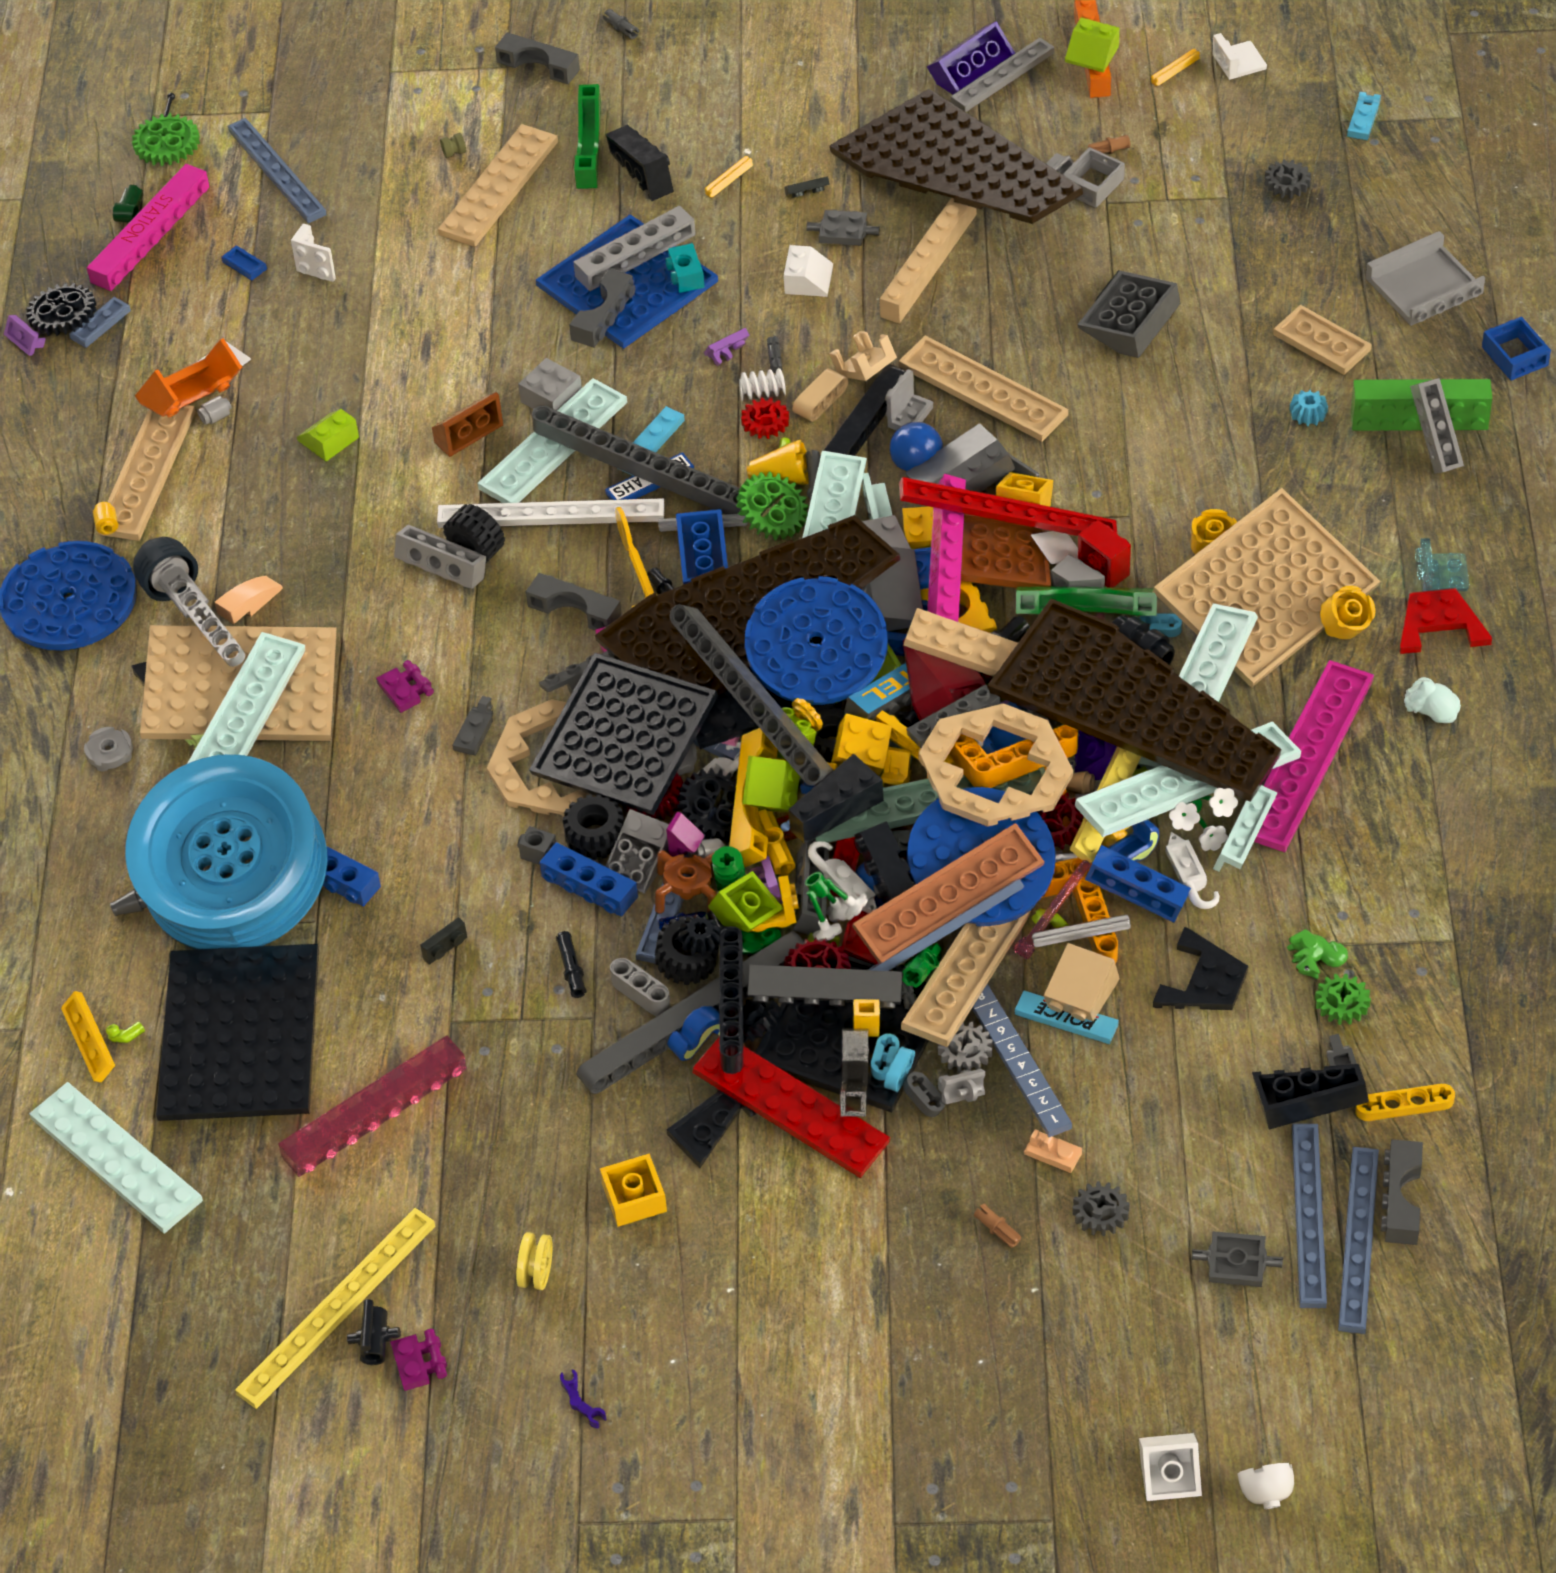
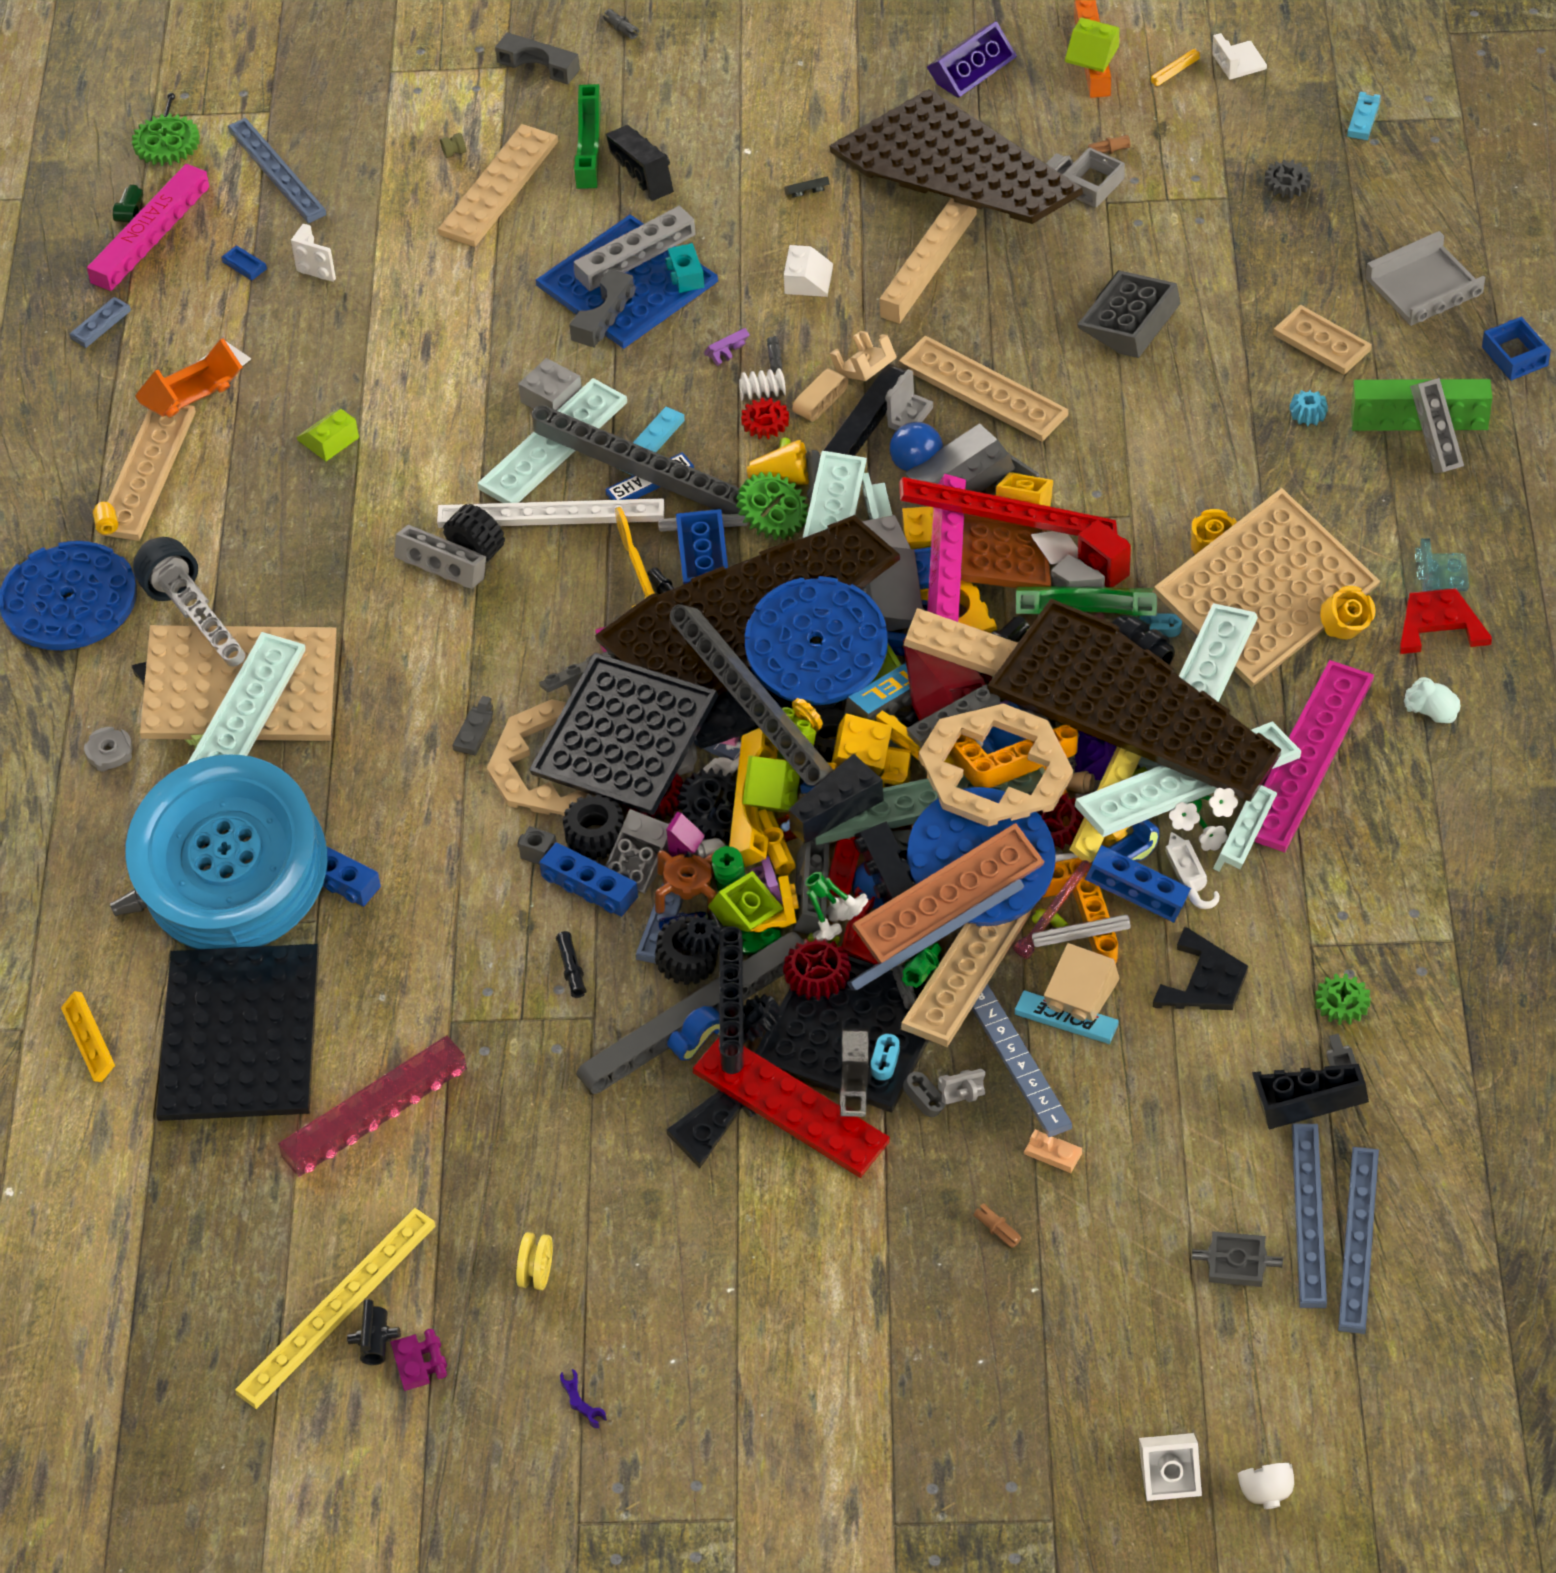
medium lavender plate [4,315,46,356] -> none
black gear [26,283,97,336] -> none
light aqua plate [29,1082,203,1234] -> none
lime arm [106,1021,145,1043] -> none
light grey brick [197,395,232,425] -> none
light nougat slope [215,576,283,624] -> none
magenta plate [376,660,434,713] -> none
pearl dark grey plate [420,917,467,965] -> none
dark orange slope [432,392,503,457] -> none
dark grey arch [526,573,622,630] -> none
yellow brick [600,1153,667,1227] -> none
light grey beam [610,958,671,1016] -> none
yellow axle [705,156,753,198] -> none
dark grey brick [748,964,902,1009] -> none
dark grey plate [807,210,880,246] -> none
white plate [808,841,877,913] -> none
yellow brick [853,999,880,1037] -> none
medium azure beam [884,1047,915,1092] -> none
light grey gear [938,1022,993,1073] -> none
light grey plate [951,38,1054,112] -> none
dark grey gear [1072,1181,1130,1236] -> none
bright green animal [1287,929,1348,979] -> none
yellow beam [1355,1084,1455,1121] -> none
dark grey arch [1381,1139,1423,1245] -> none

